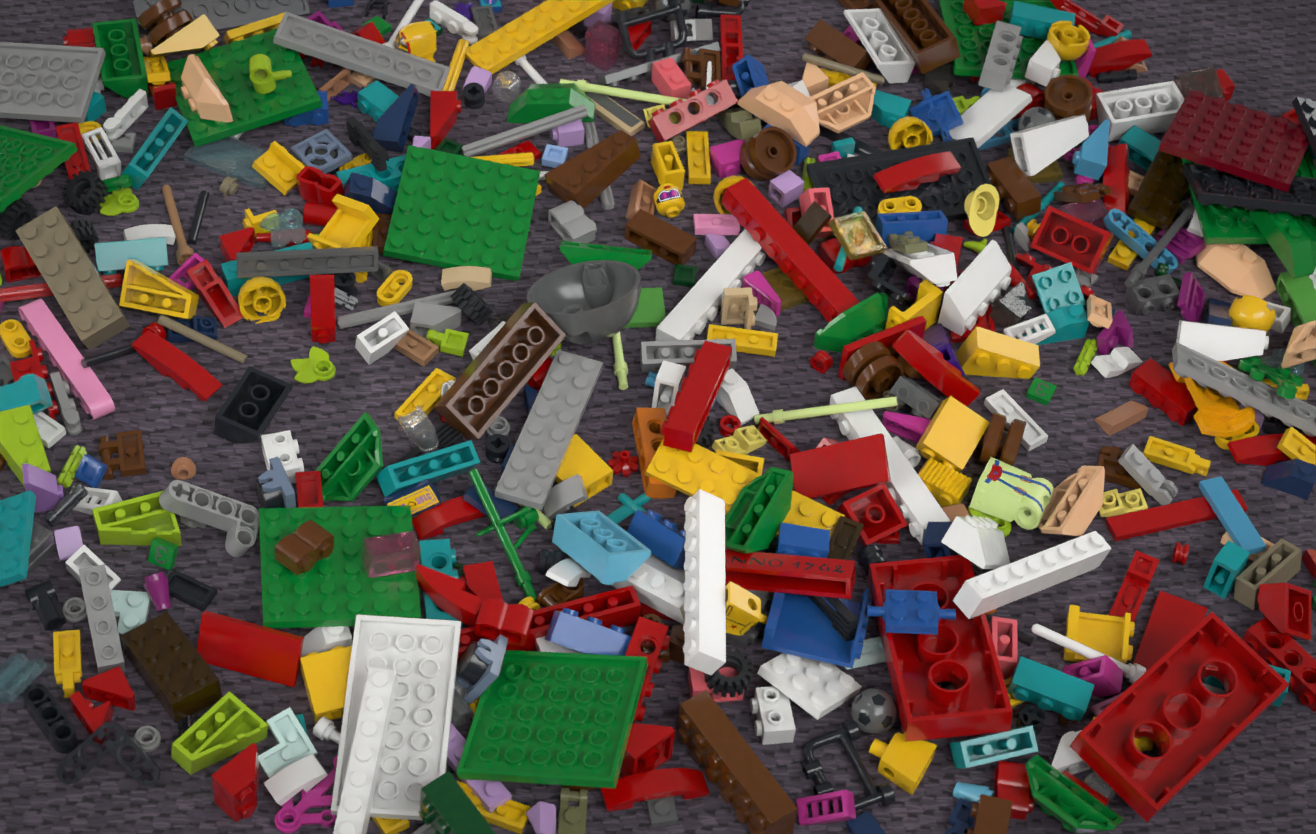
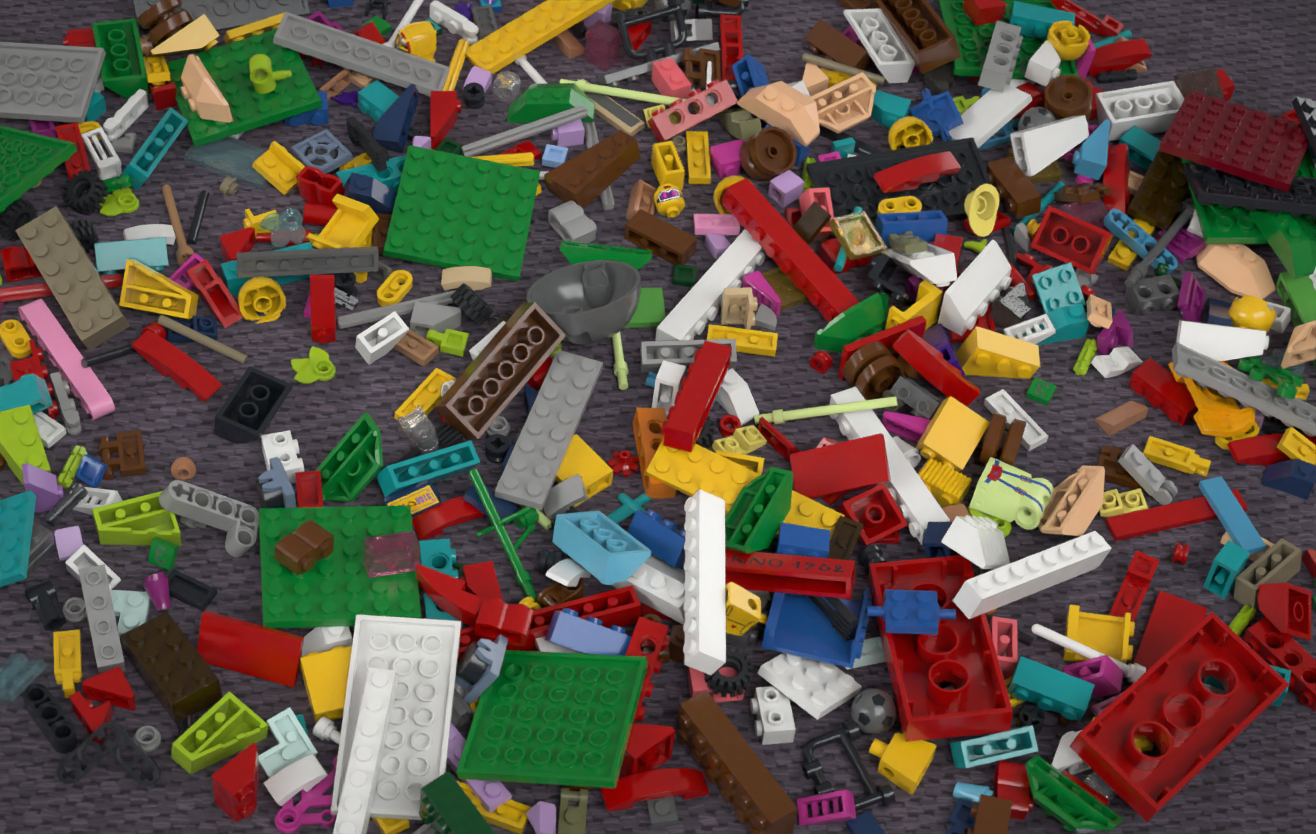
none -> lime axle [1229,604,1256,636]

